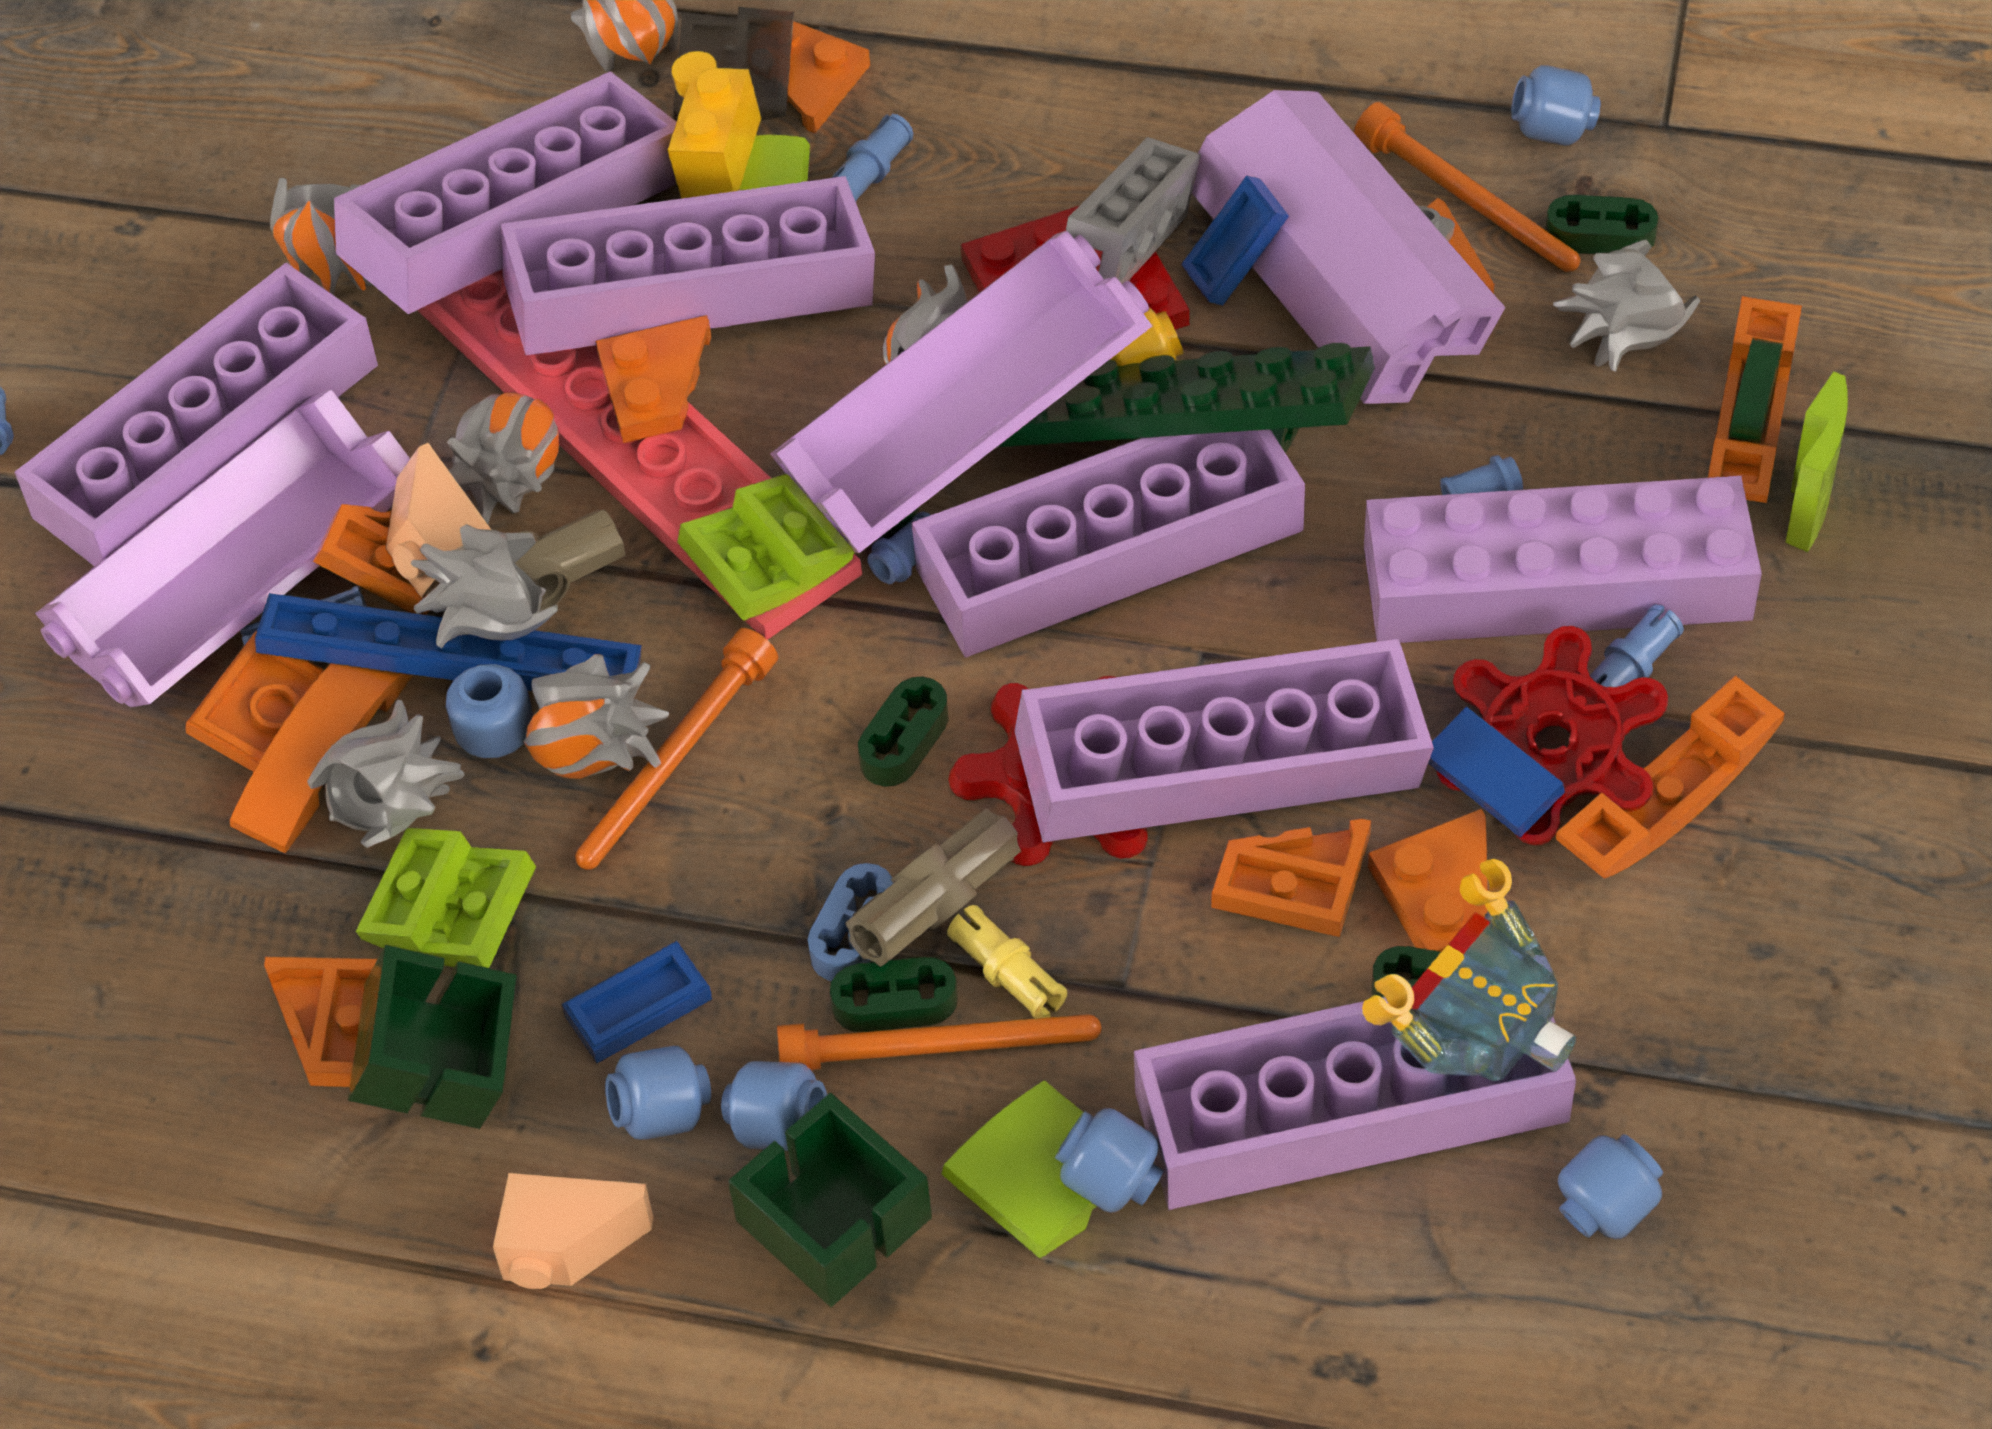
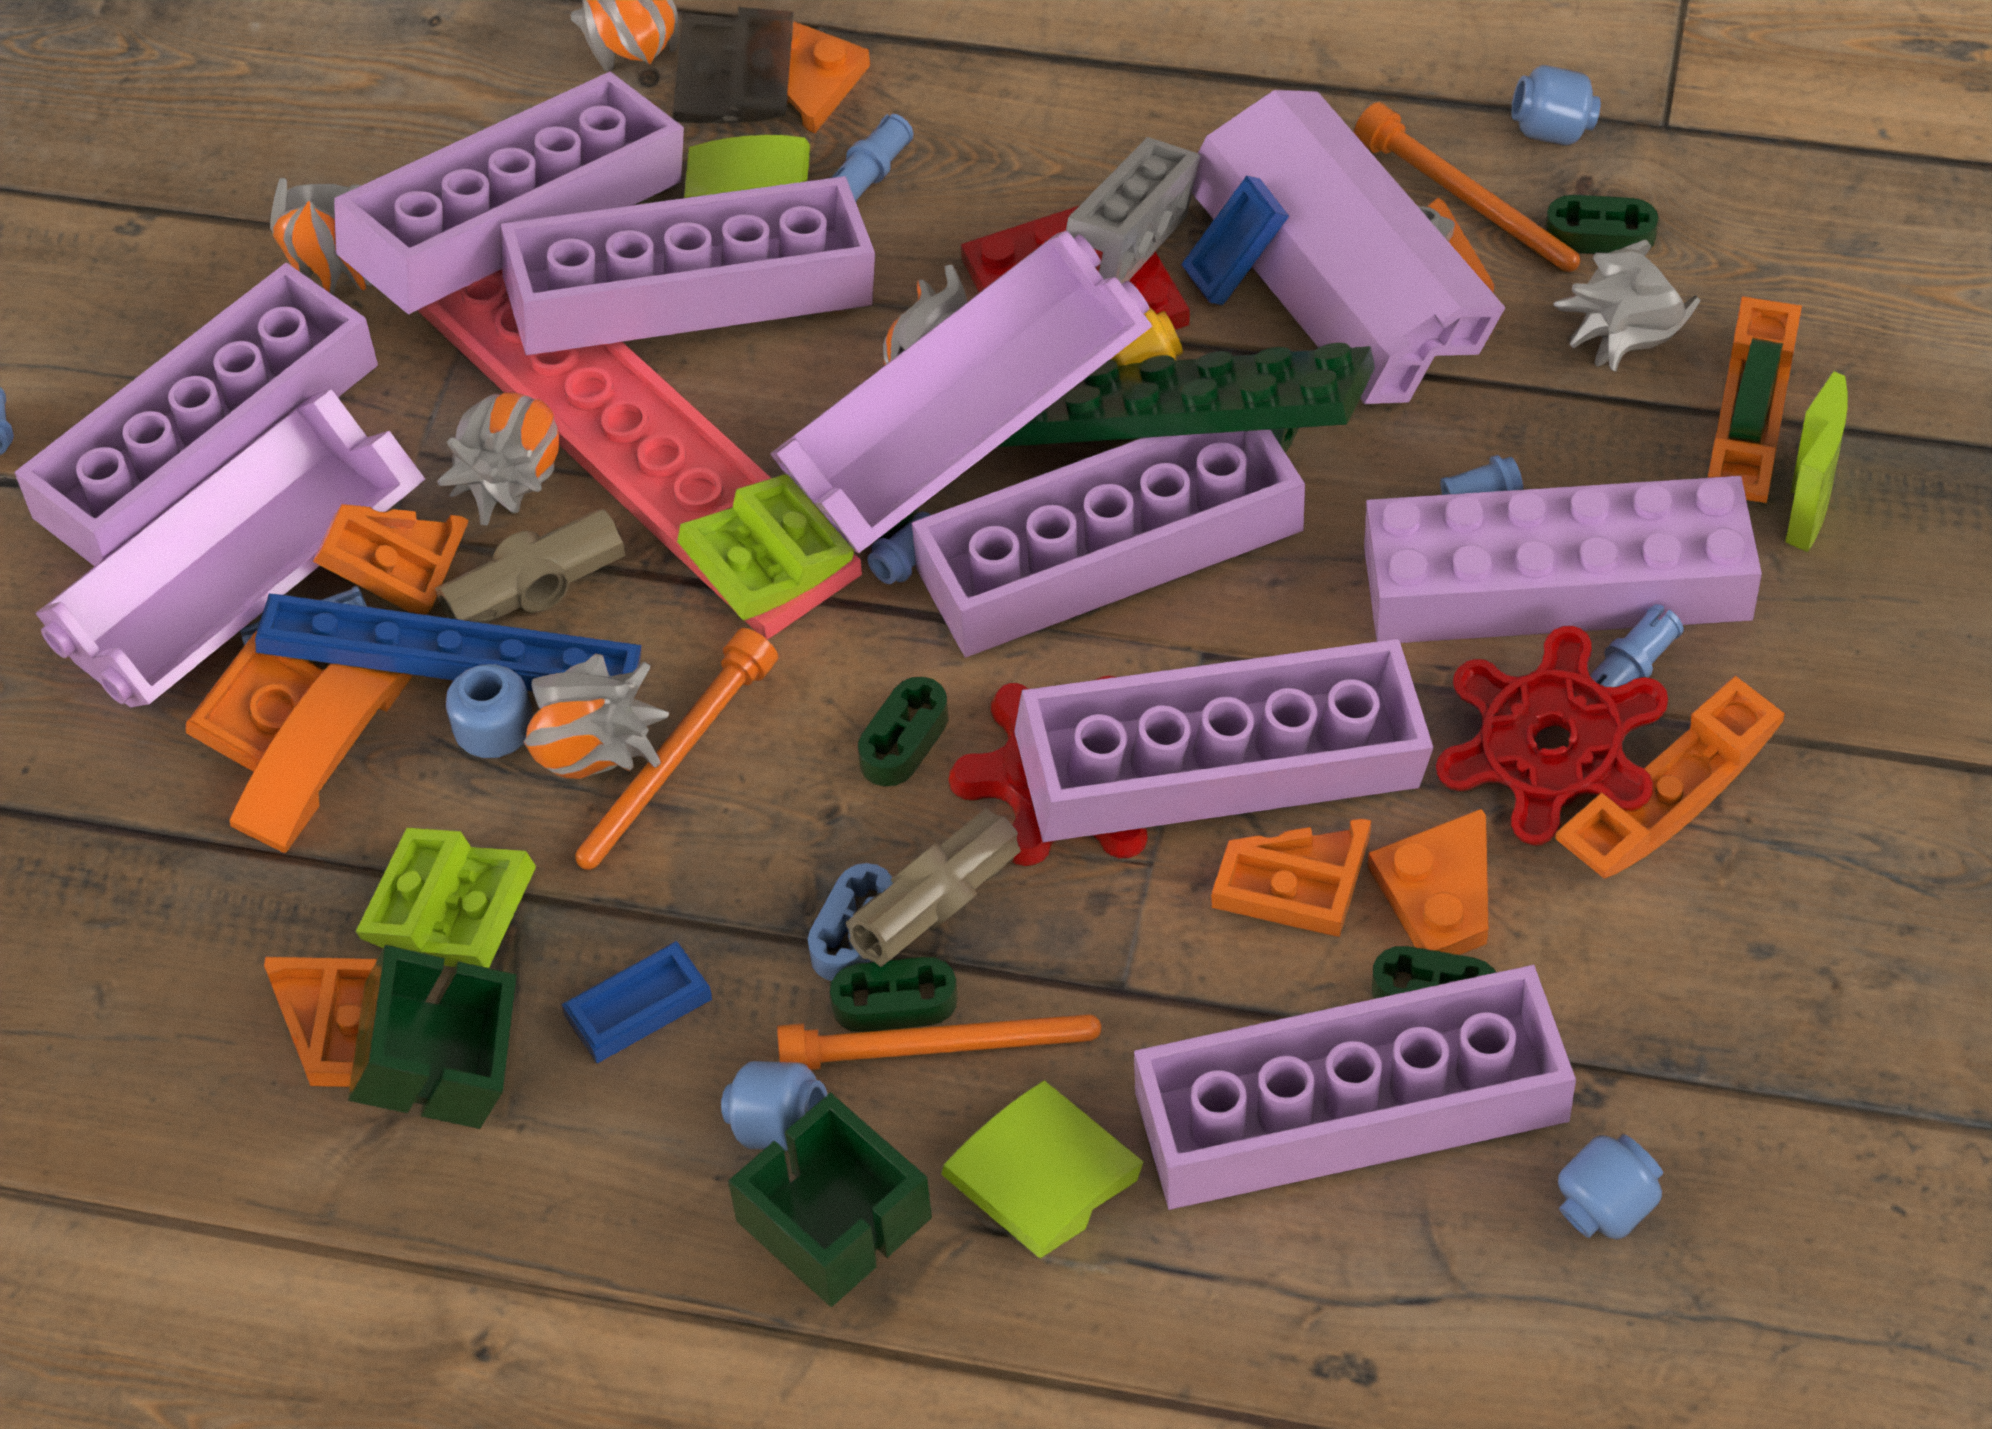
light grey hair [307,700,465,848] -> none
light nougat slope [386,443,491,598] -> none
light grey hair [411,524,558,649] -> none
light nougat slope [493,1173,654,1289] -> none
orange wing [596,315,711,443] -> none
medium blue head [605,1046,711,1140] -> none
yellow hinge [668,51,761,199] -> none
light yellow pin [947,905,1067,1018] -> none
medium blue head [1055,1108,1164,1213] -> none
clear light blue torso [1362,859,1576,1081] -> none
blue tile [1428,707,1565,838] -> none

